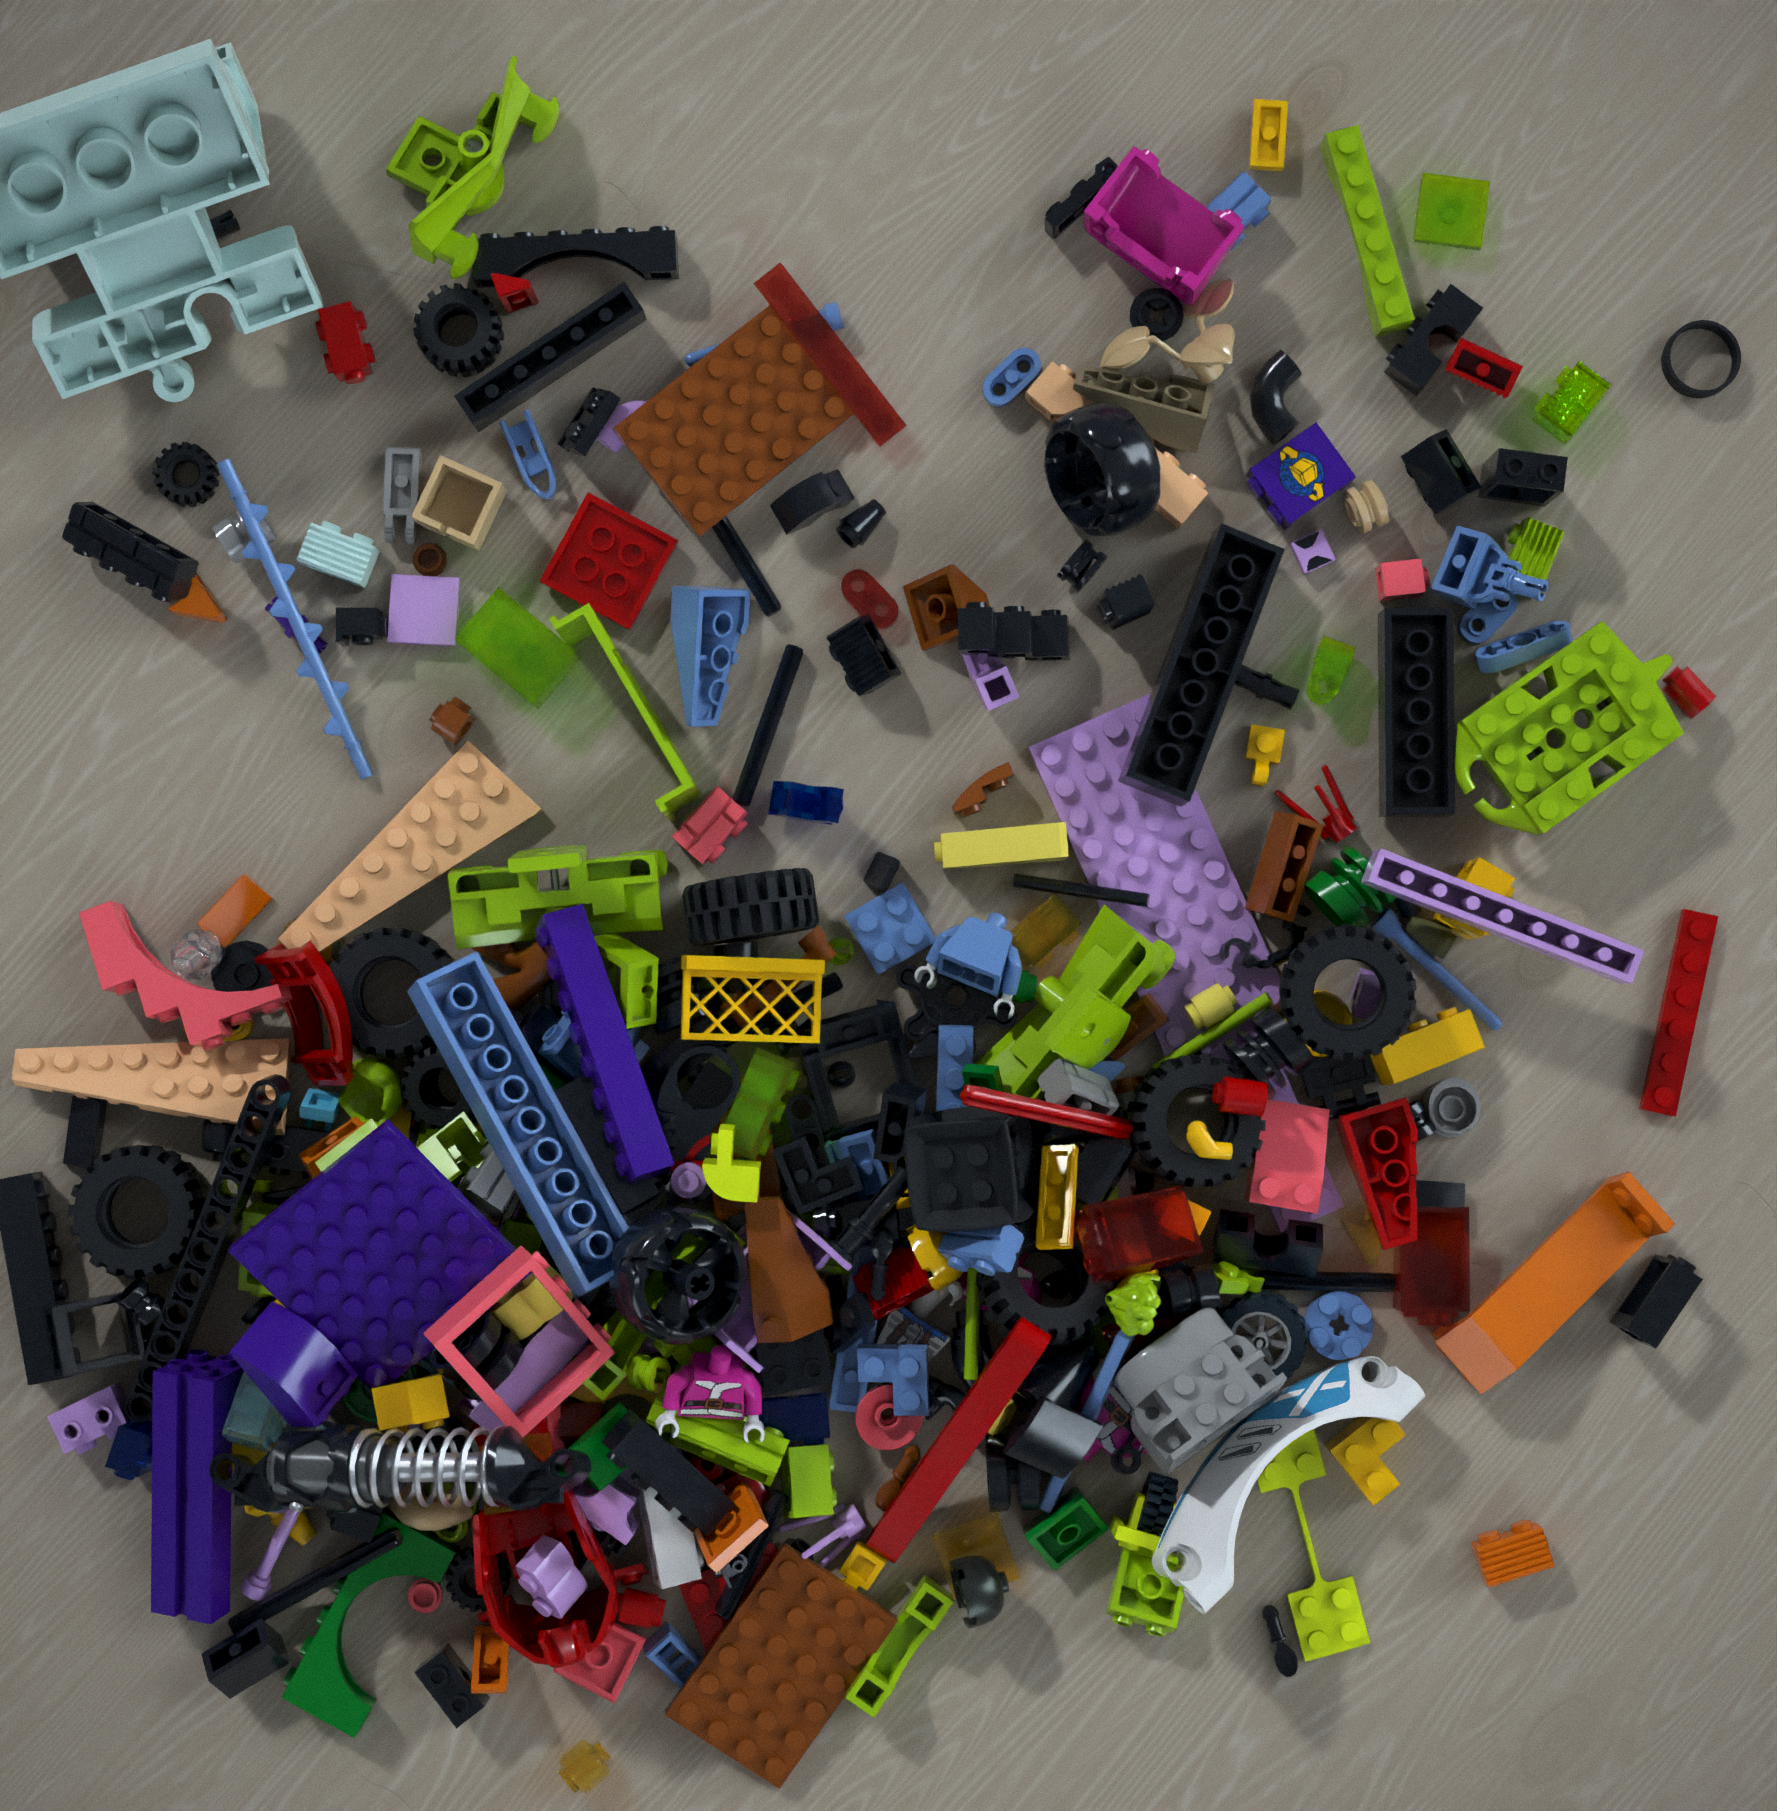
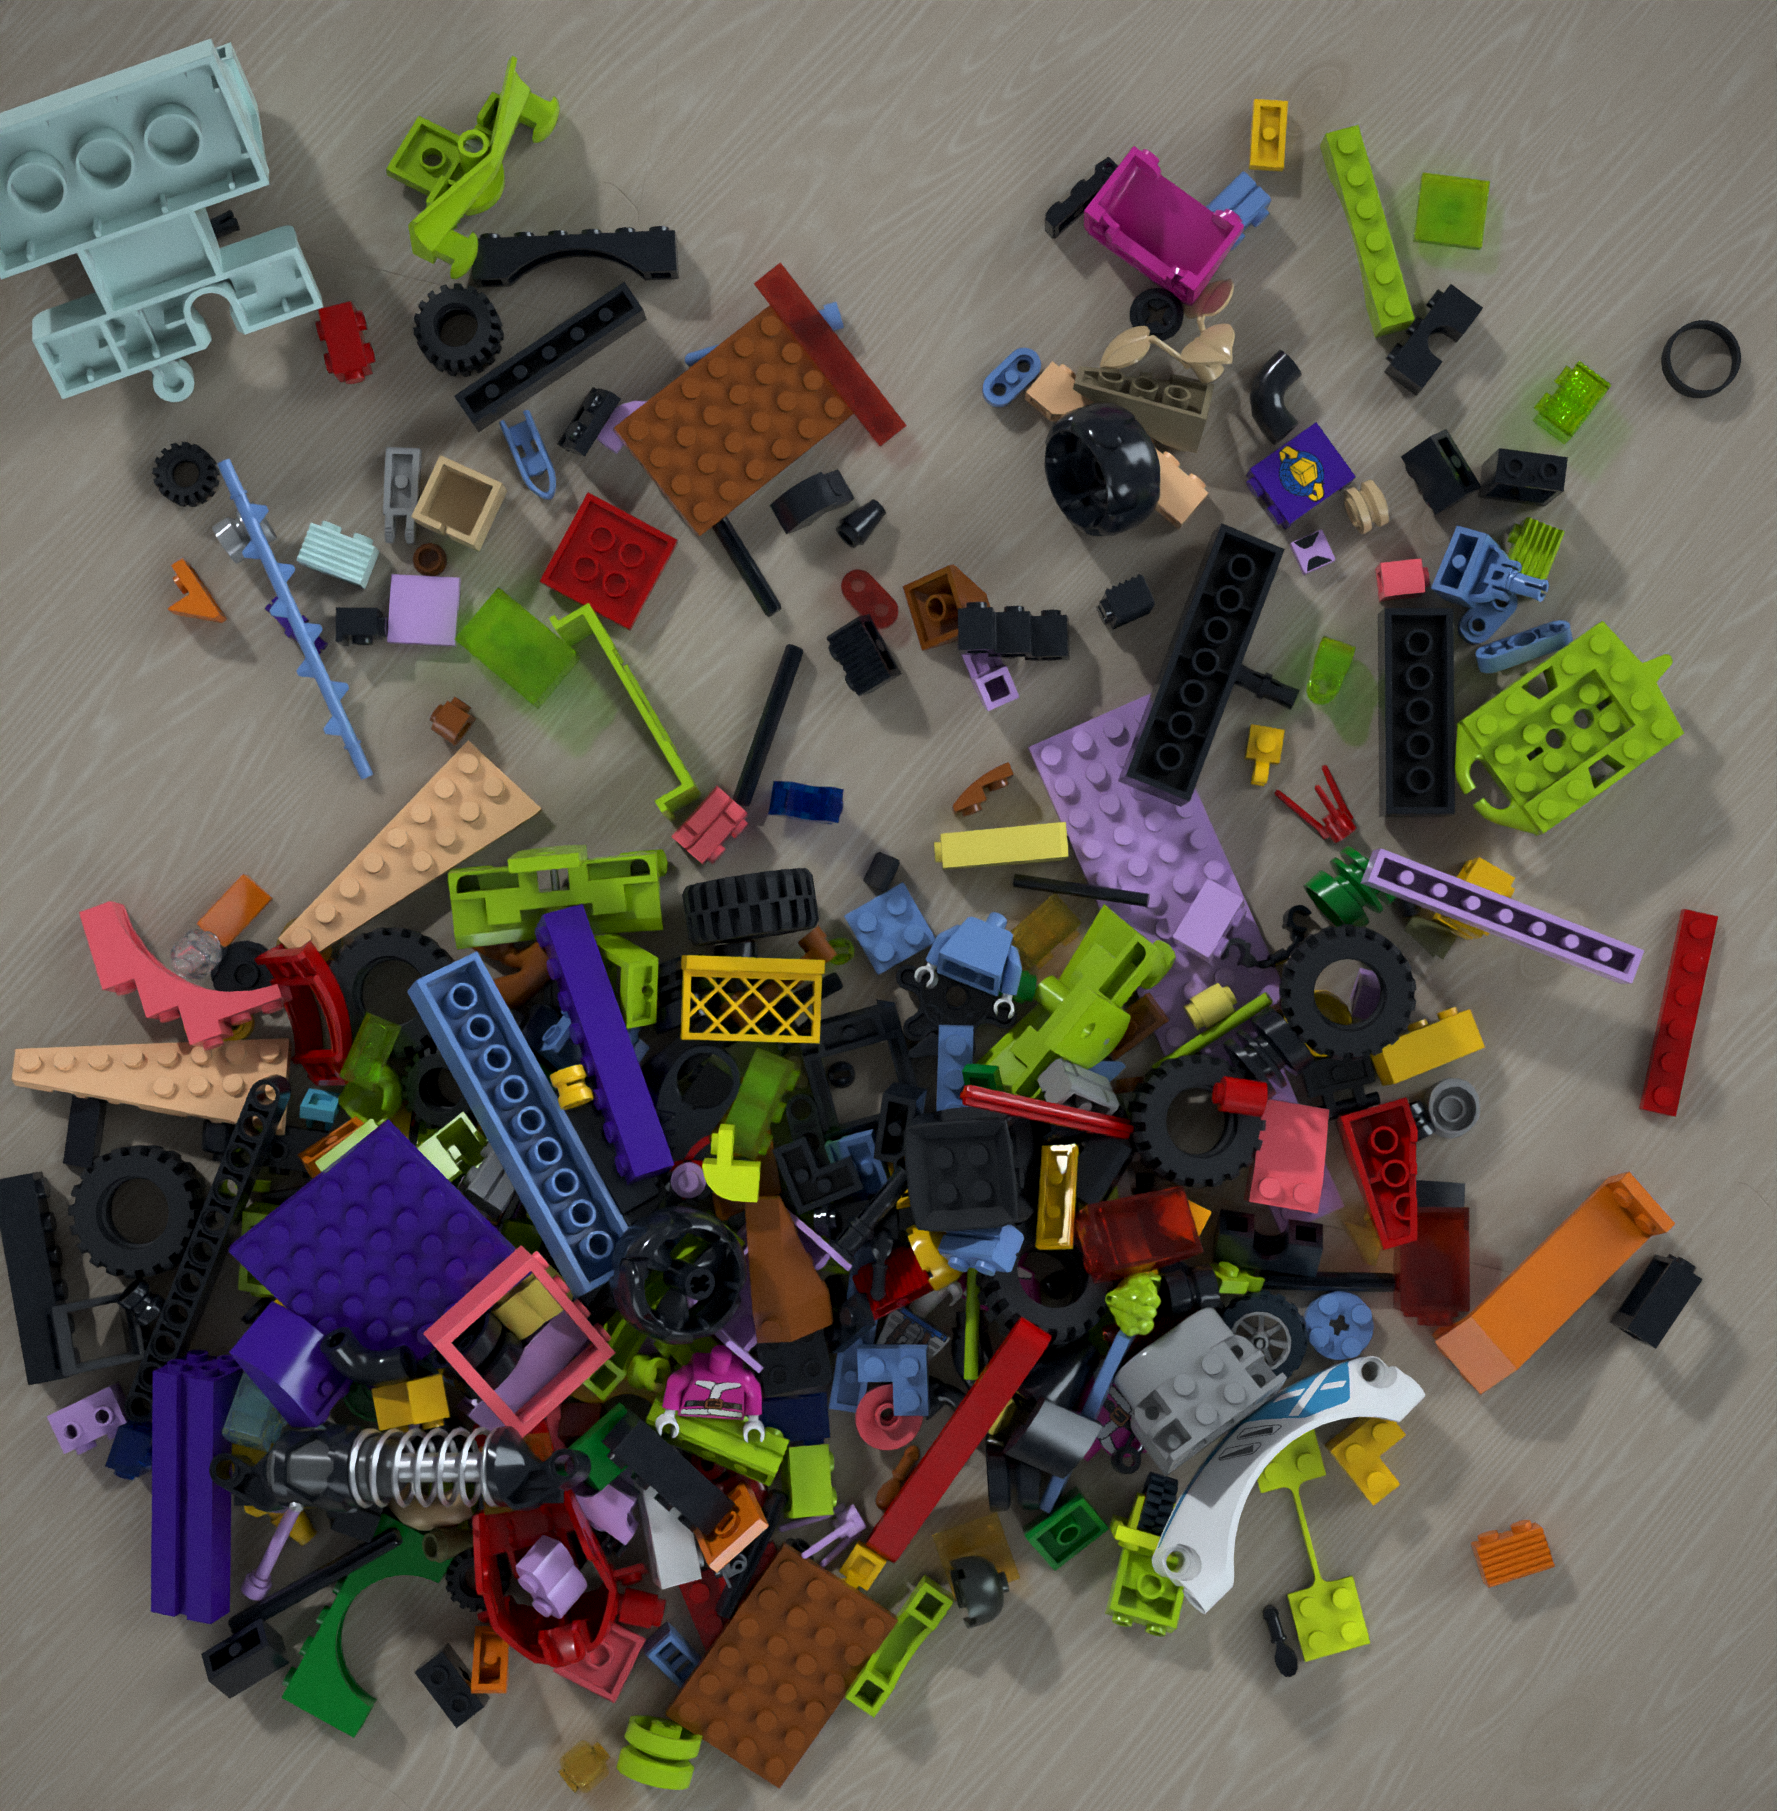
black brick [62,501,199,602] -> none
coral plate [408,1578,443,1613] -> none
red slope [490,273,539,314] -> none
medium blue wedge [670,586,751,727] -> none
black wheel [1057,539,1108,593] -> none
yellow arm [1186,1121,1233,1160] -> none
dark orange brick [1245,811,1324,923] -> none
medium blue piece [1370,907,1502,1031] -> none
red brick [1446,338,1523,399] -> none
red brick [1662,666,1716,719] -> none
none -> black cylinder [320,1327,417,1387]
none -> clear neon green plate [339,1012,402,1091]
none -> olive cone [422,1527,474,1563]
none -> yellow wheel [550,1064,594,1110]
none -> lime wheel [616,1715,703,1790]
none -> lavender brick [1173,878,1247,963]

